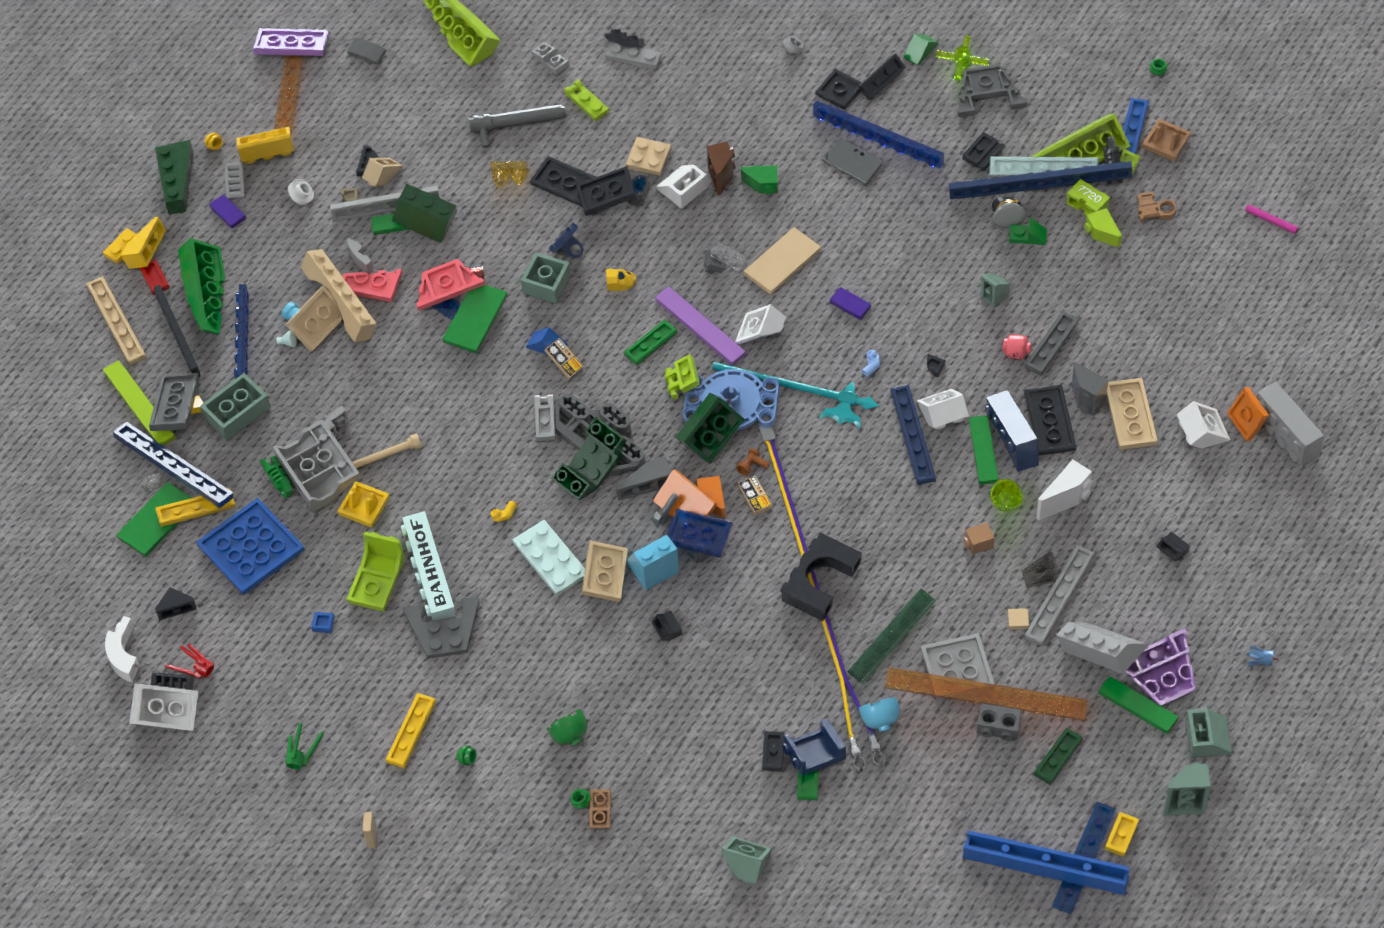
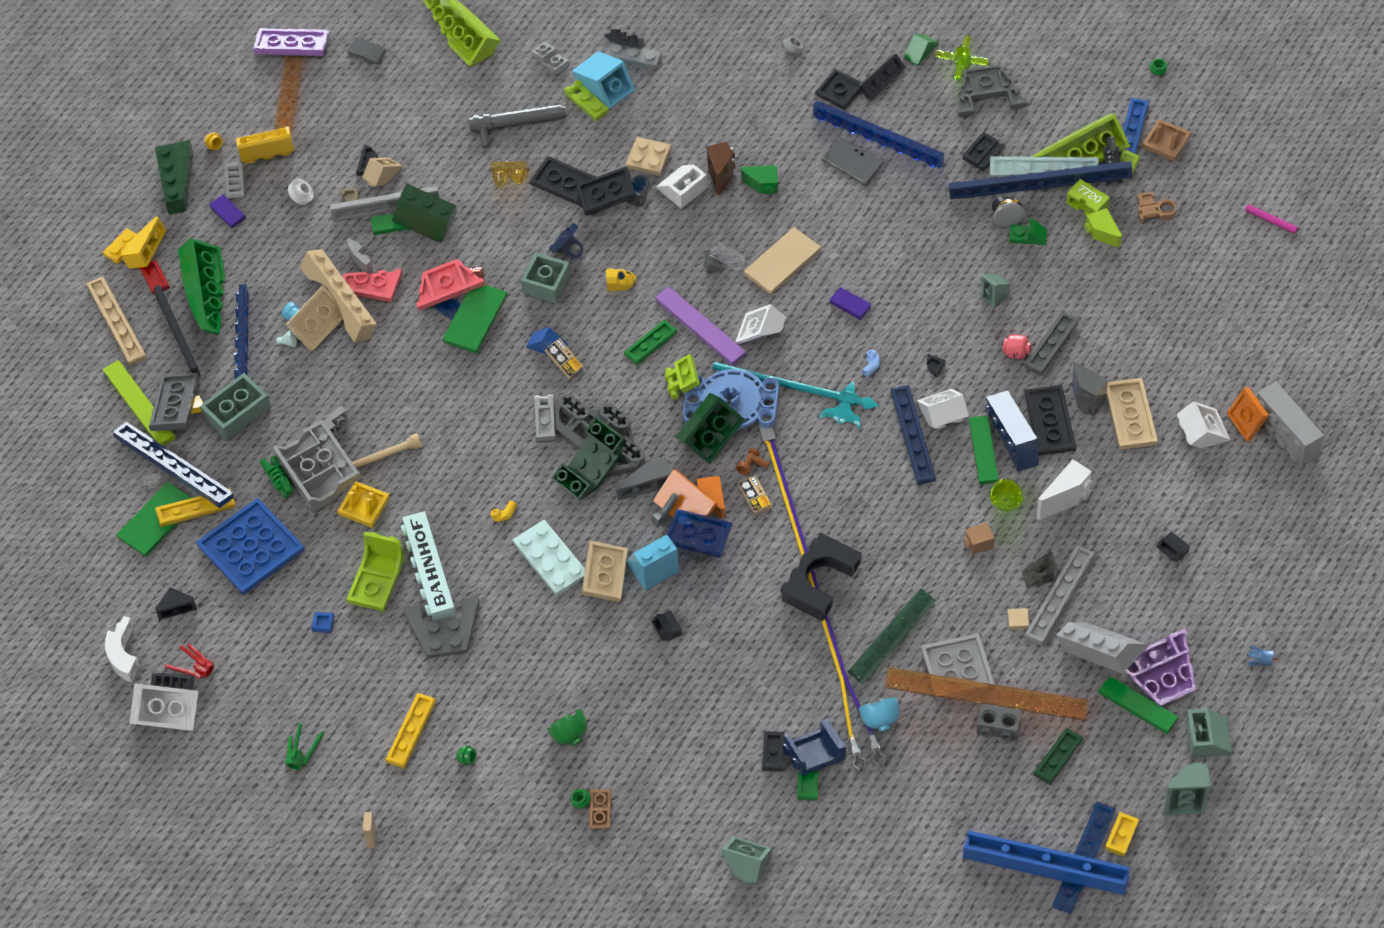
none -> medium azure slope [572,51,635,109]

